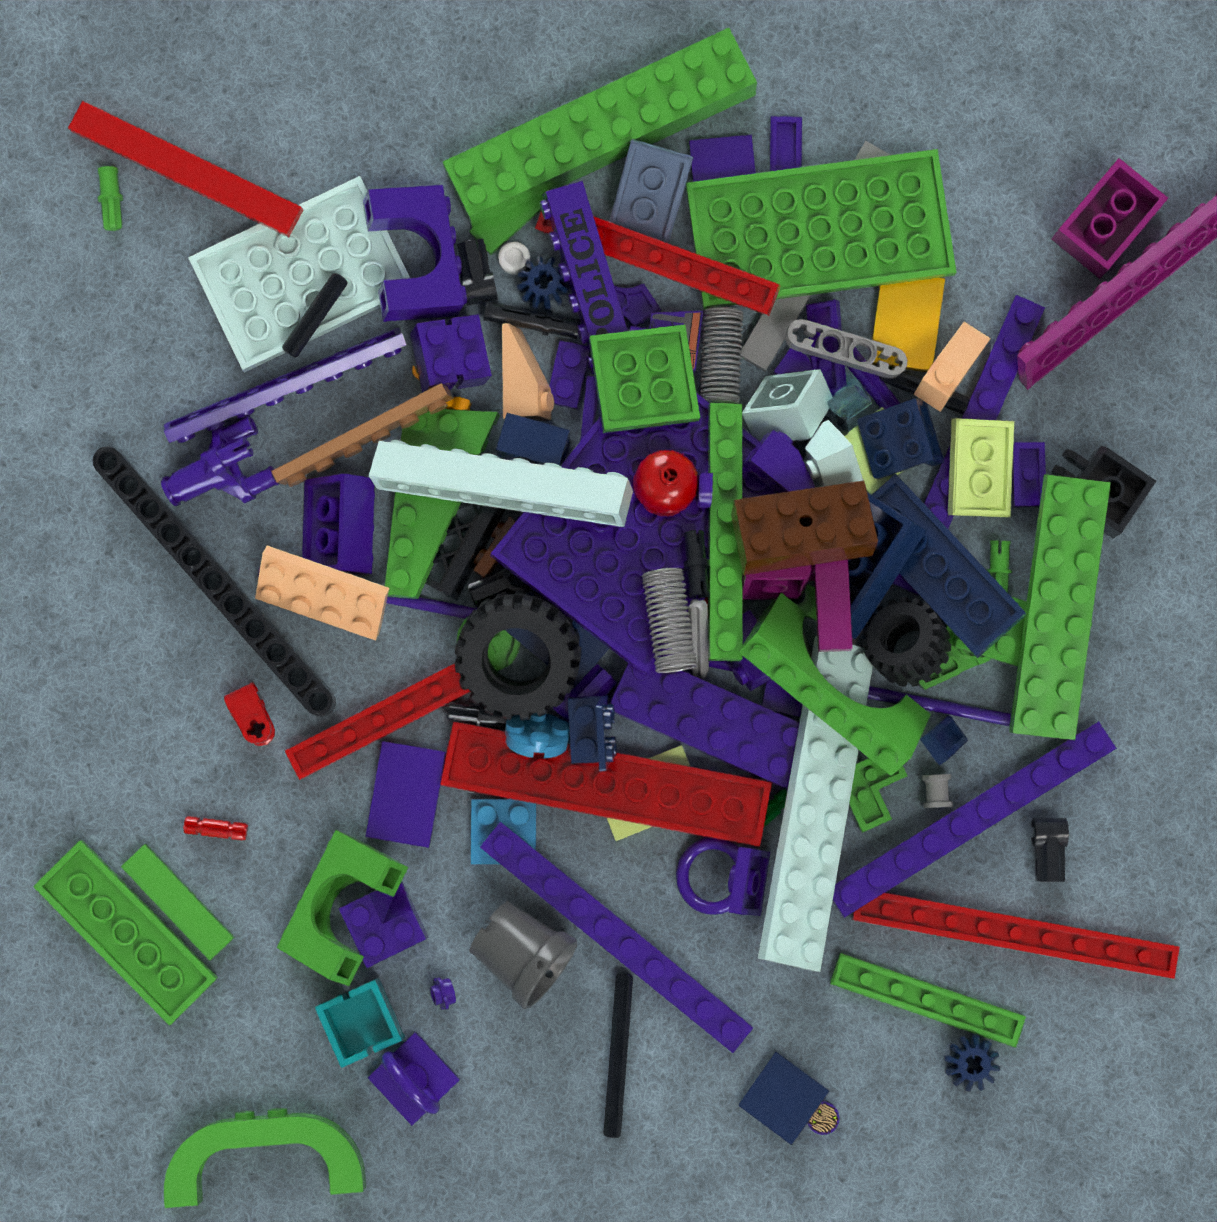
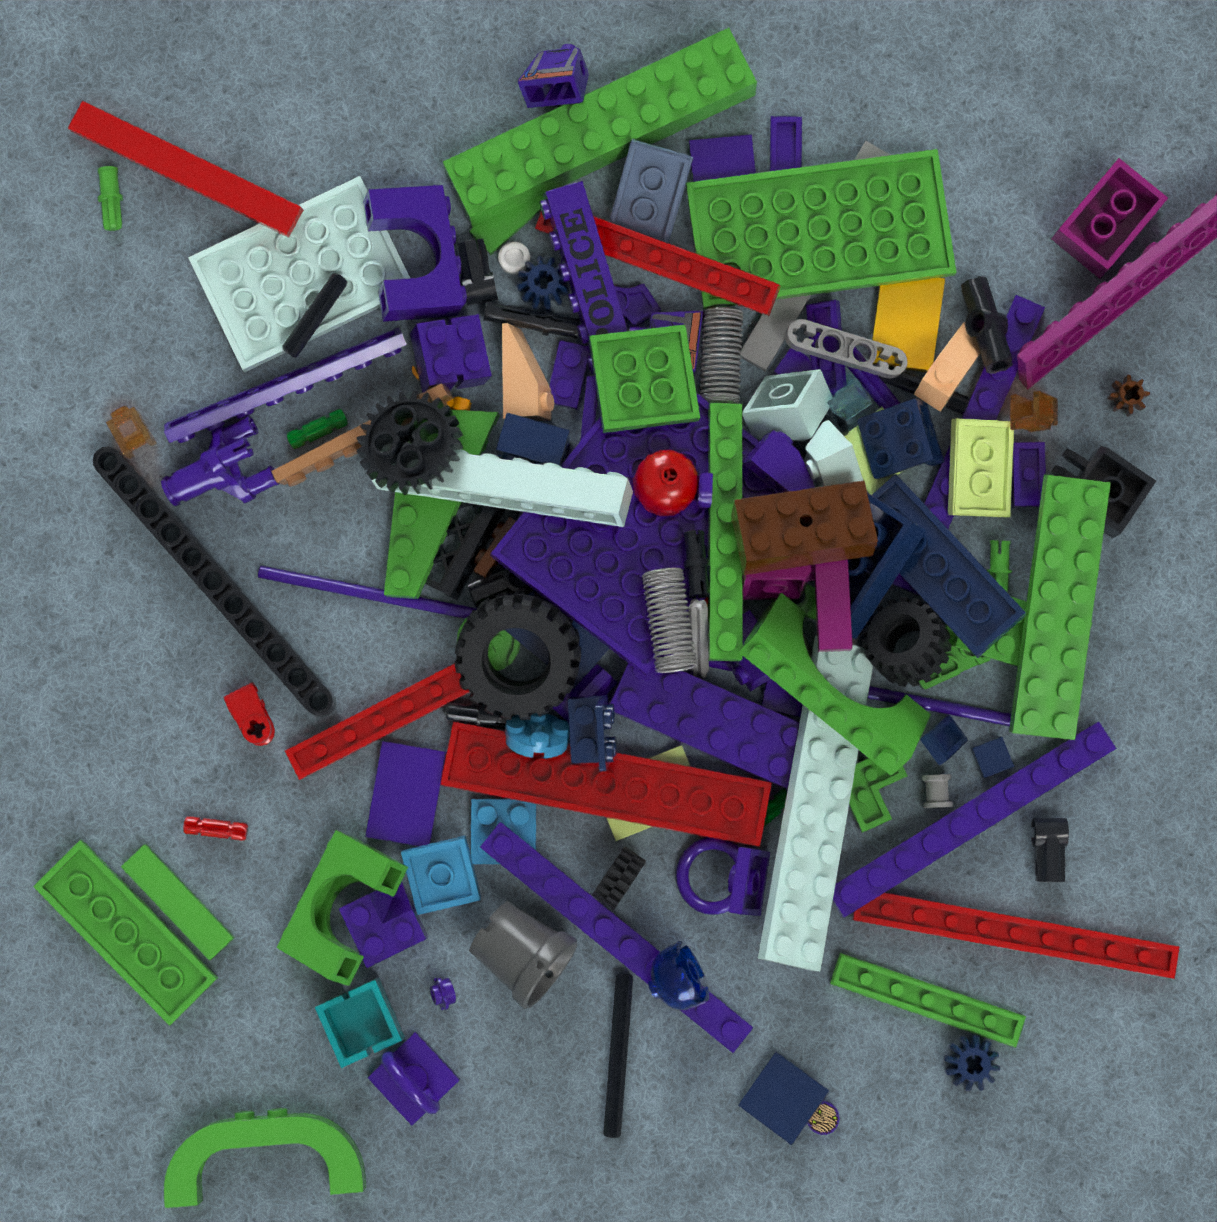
light nougat plate [255,546,389,641] -> none
dark purple slope [302,474,375,576] -> none
none -> clear orange window [106,406,157,459]
none -> green axle [286,409,348,449]
none -> black gear [357,391,463,495]
none -> dark azure plate [401,835,481,915]
none -> dark purple torso [518,44,589,108]
none -> black tyre [592,846,646,910]
none -> clear blue cylinder [648,941,709,1010]
none -> black piece [961,276,1013,374]
none -> dark blue tile [971,737,1014,778]
none -> clear orange window [1010,391,1058,432]
none -> reddish brown gear [1107,375,1150,417]

